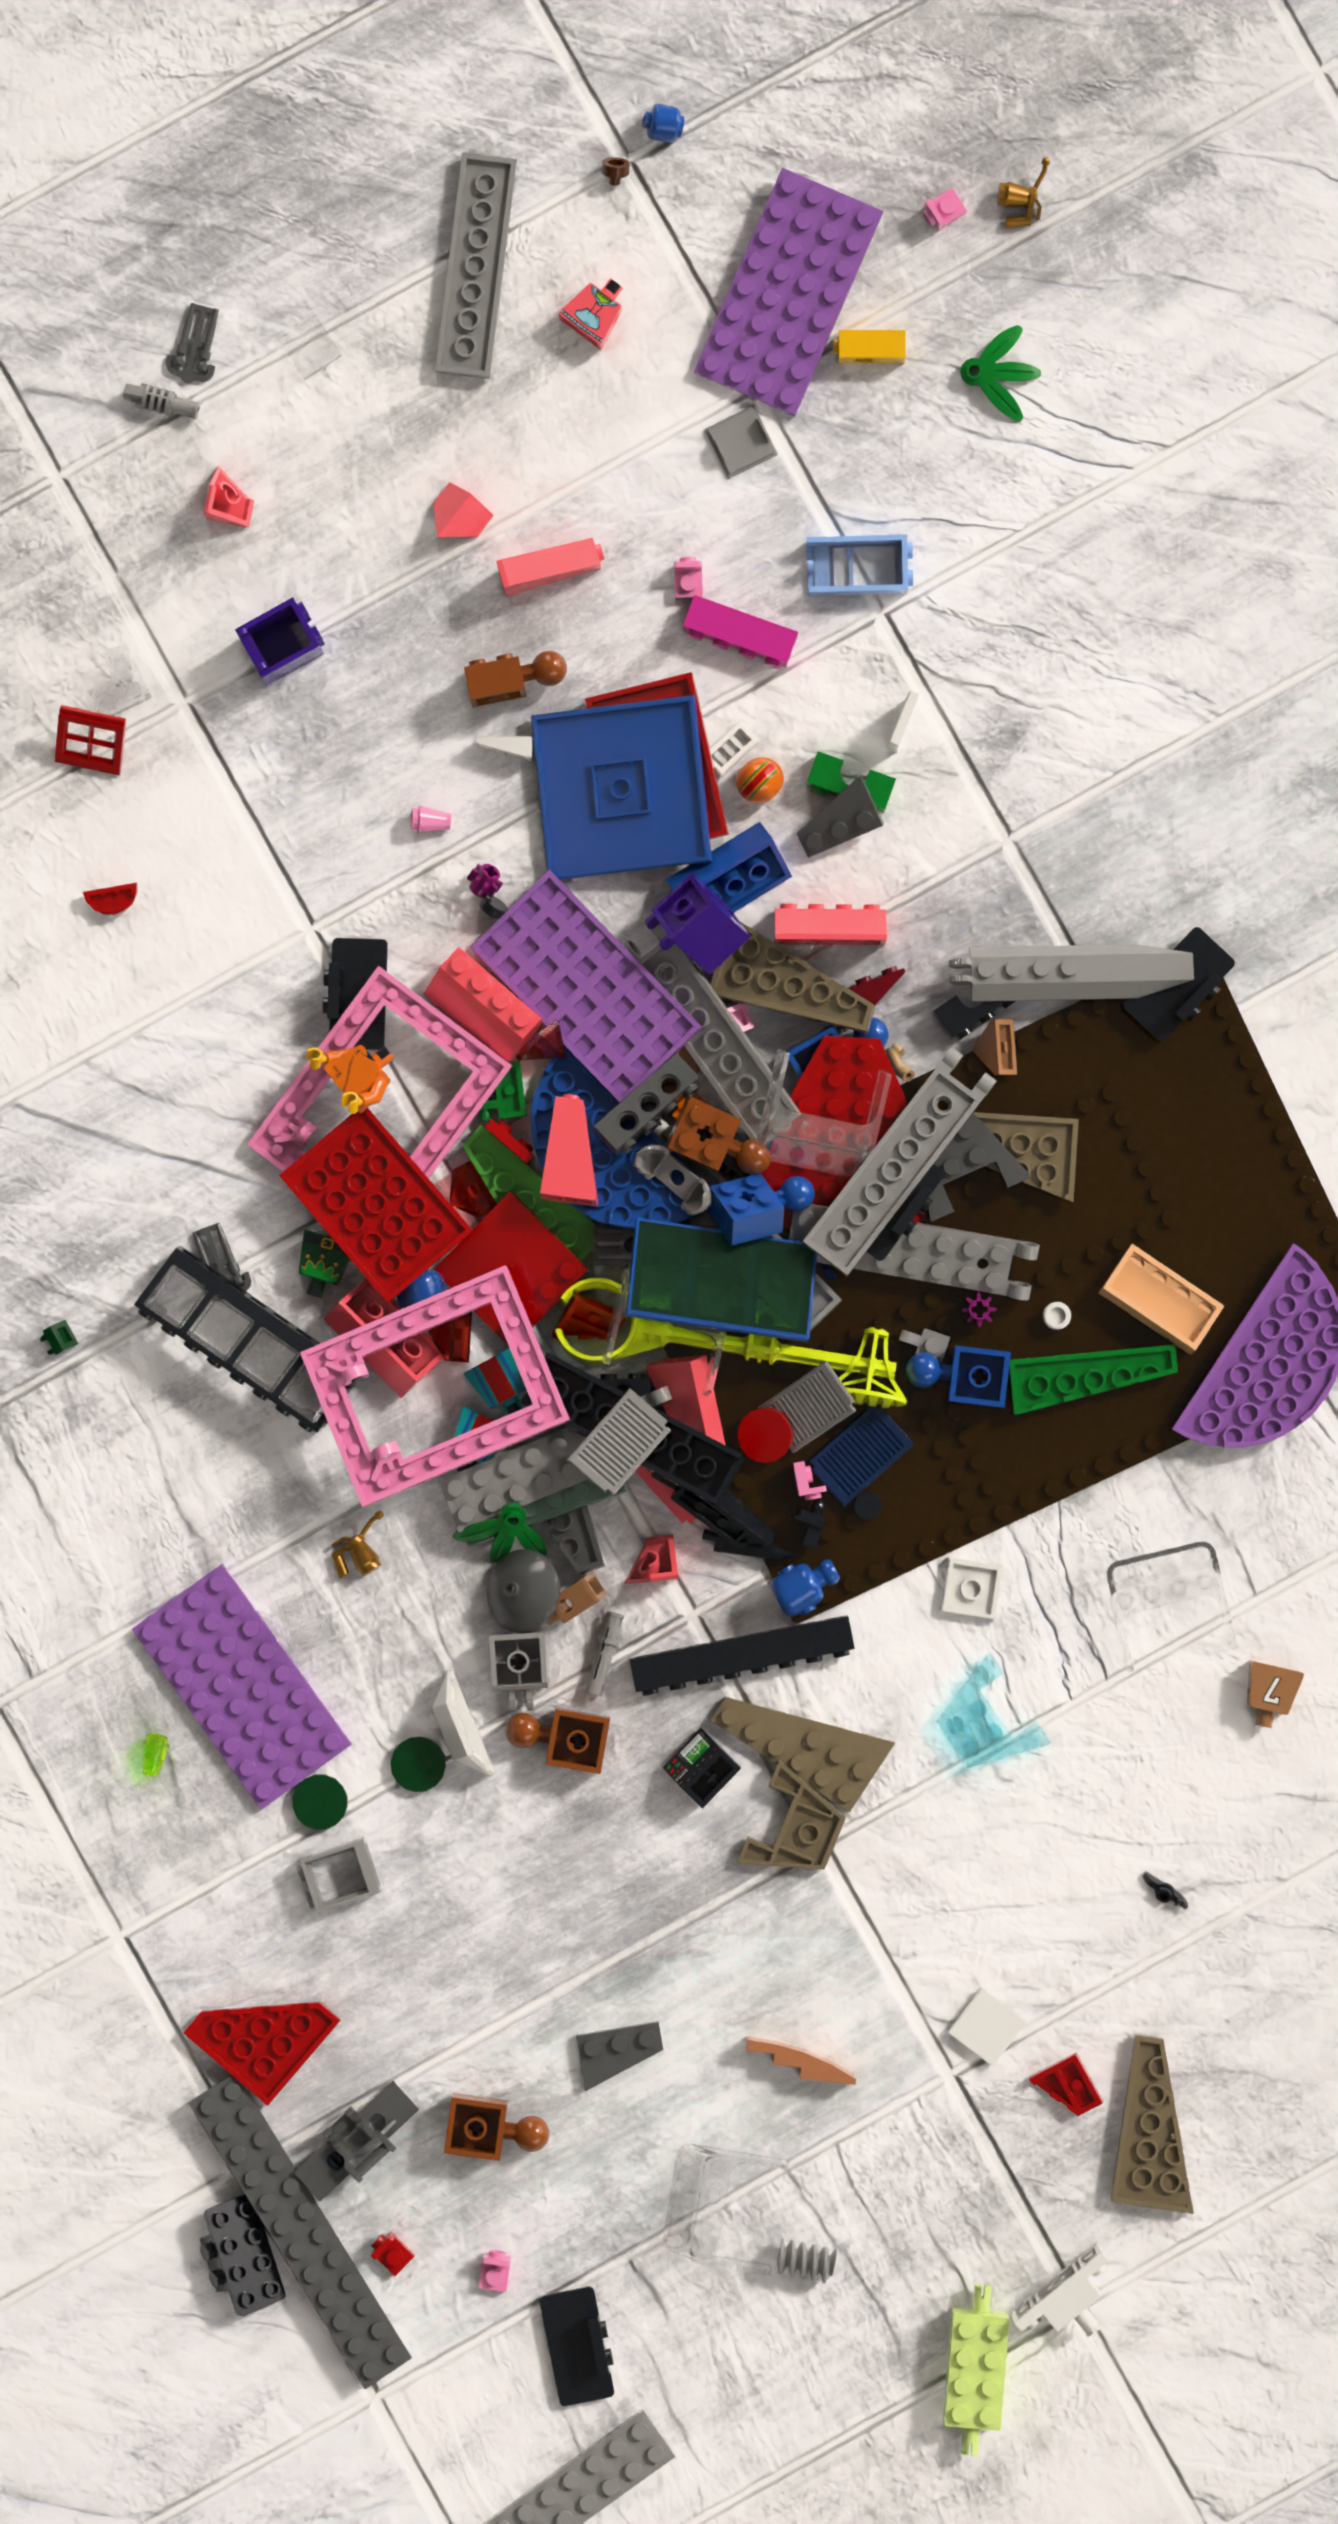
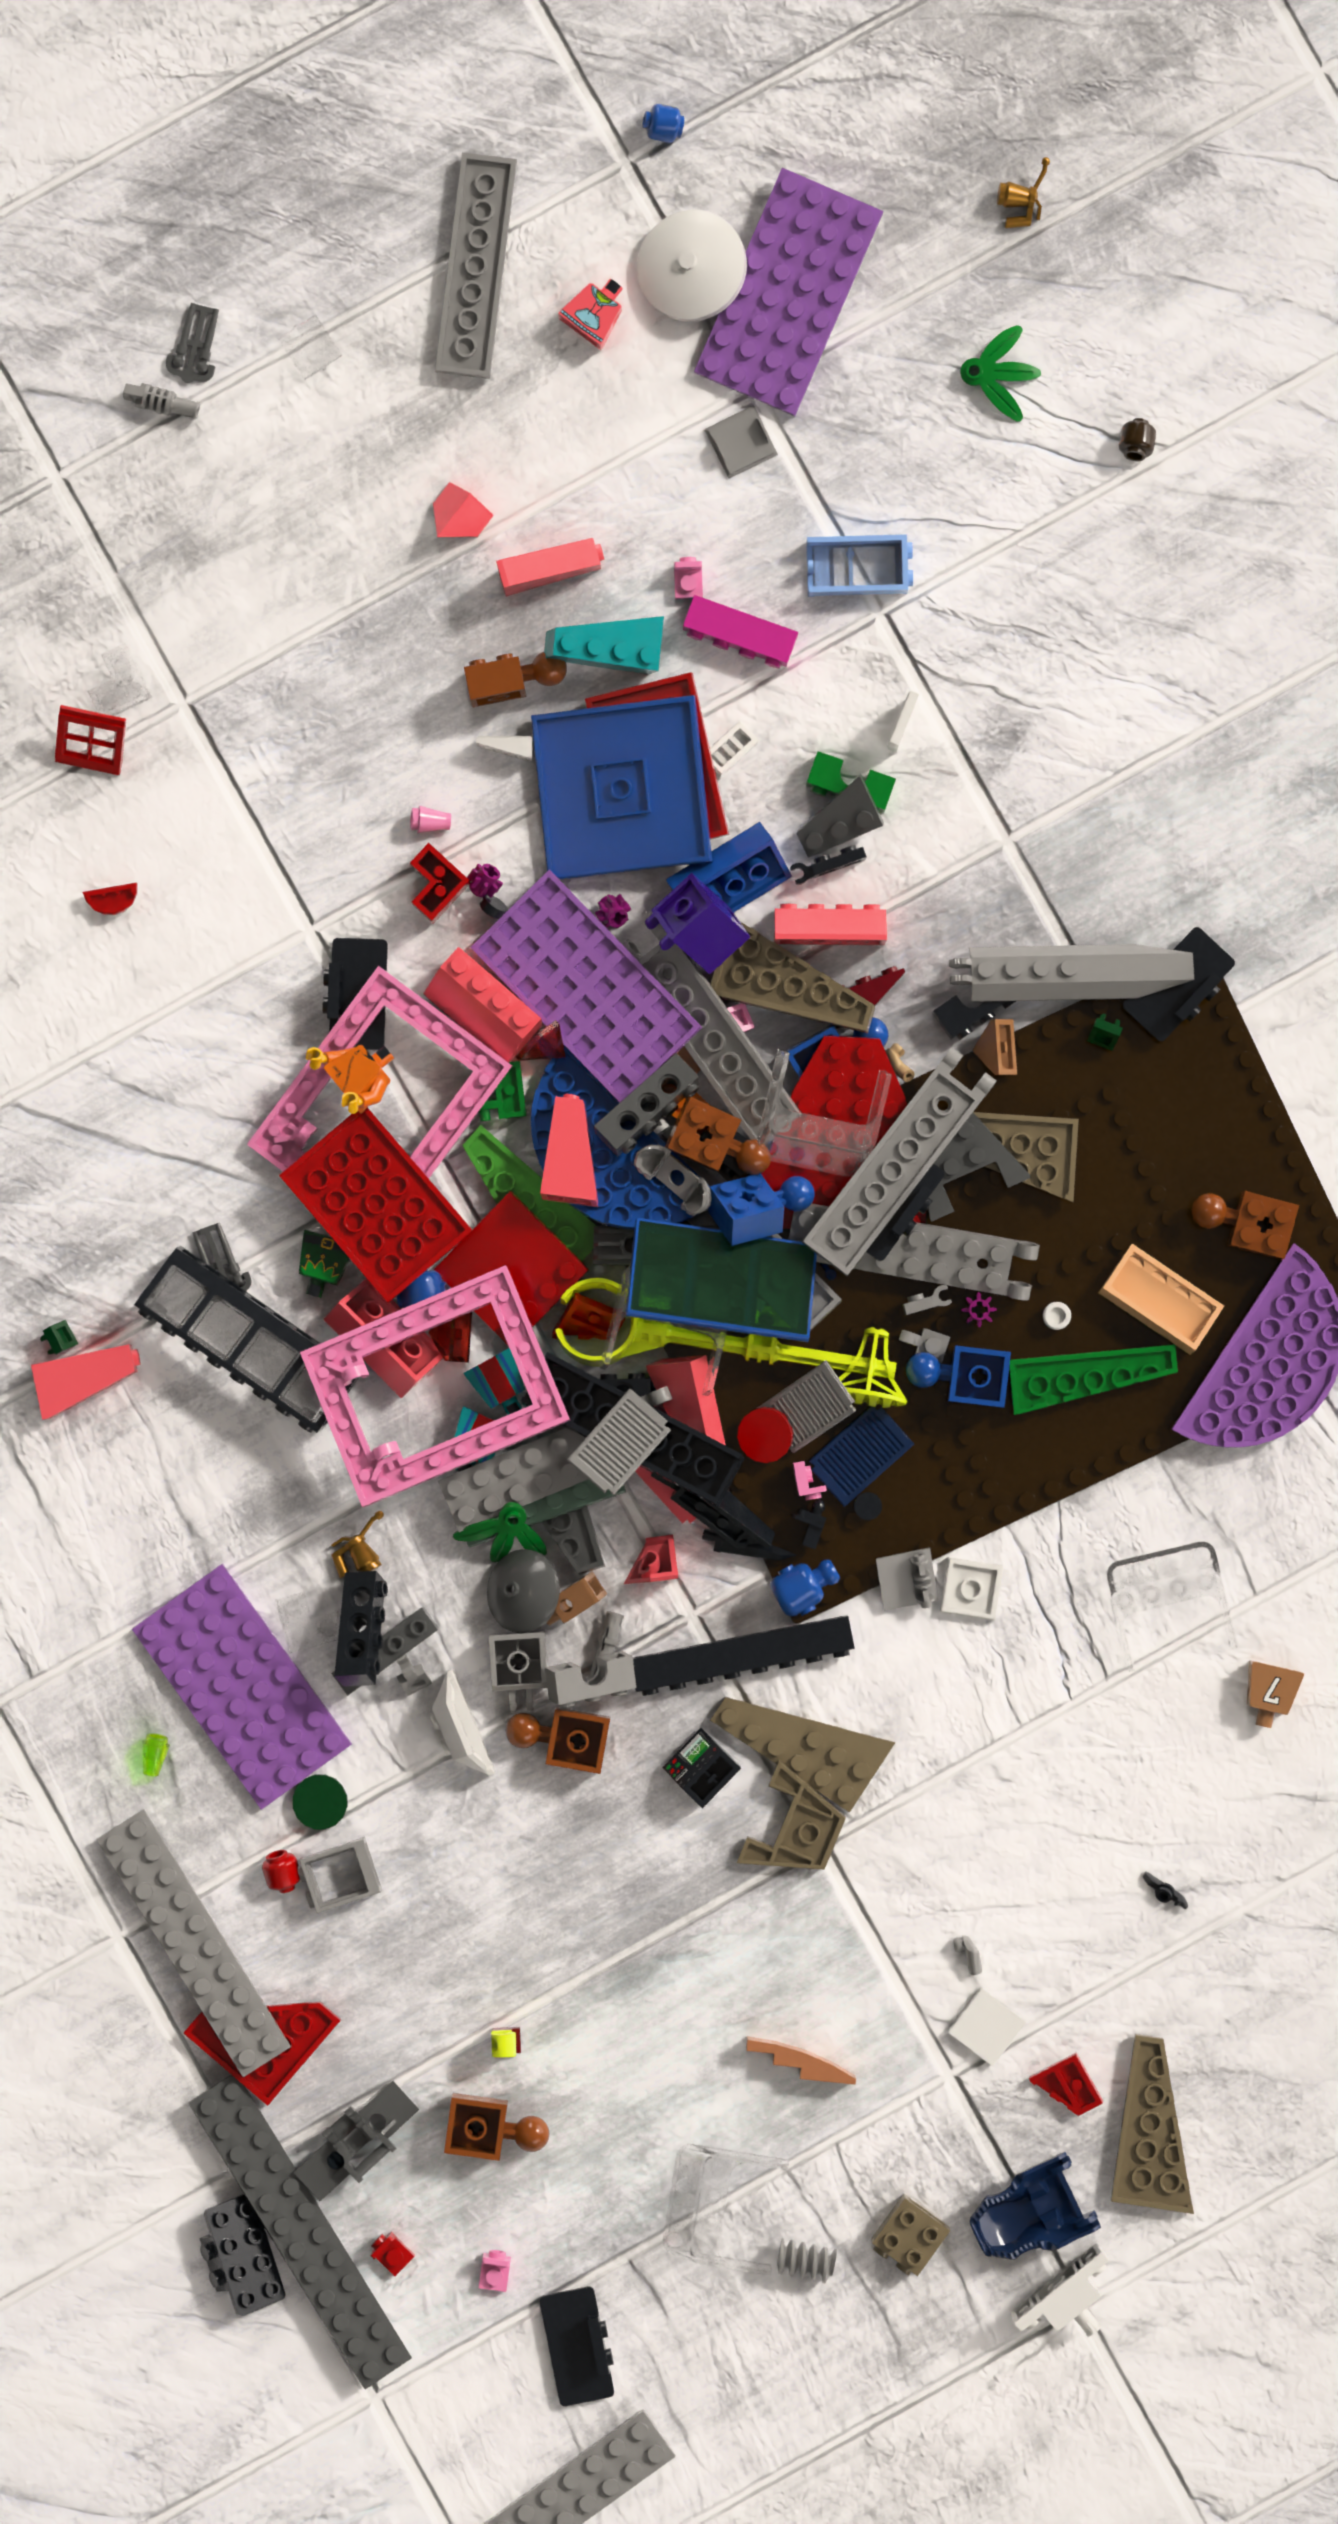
coral slope [204,466,254,527] -> none
dark purple container [235,597,325,686] -> none
dark green tile [390,1736,446,1792] -> none
clear red slope [449,1160,497,1218] -> none
red plate [485,1119,535,1165] -> none
dark grey wing [576,2021,663,2091] -> none
reddish brown tile [602,157,630,186] -> none
orange helmet [736,757,784,803] -> none
yellow brick [833,330,906,363] -> none
bright pink bracket [923,188,967,231] -> none
clear light blue wing [936,1652,1052,1768] -> none
yellowish green brick [943,2284,1010,2456] -> none
none -> coral slope [31,1344,141,1420]
none -> light grey plate [96,1809,291,2077]
none -> red head [262,1850,300,1893]
none -> dark grey brick [331,1606,440,1696]
none -> black brick [334,1571,388,1687]
none -> light grey plate [396,1655,432,1696]
none -> red brick [410,842,470,924]
none -> neon yellow leg [491,2027,521,2057]
none -> teal wedge [544,616,664,675]
none -> light grey arch [545,1651,636,1707]
none -> magenta gear [595,894,631,928]
none -> white dish [637,210,747,322]
none -> black plate [790,845,867,885]
none -> dark tan brick [871,2194,950,2276]
none -> light grey hinge [876,1547,938,1611]
none -> light grey plate [902,1285,952,1315]
none -> light grey arm [953,1935,983,1975]
none -> dark blue animal [969,2152,1101,2260]
none -> dark green tile [1087,1014,1123,1051]
none -> dark brown head [1118,418,1157,462]
none -> dark orange brick [1192,1191,1299,1260]

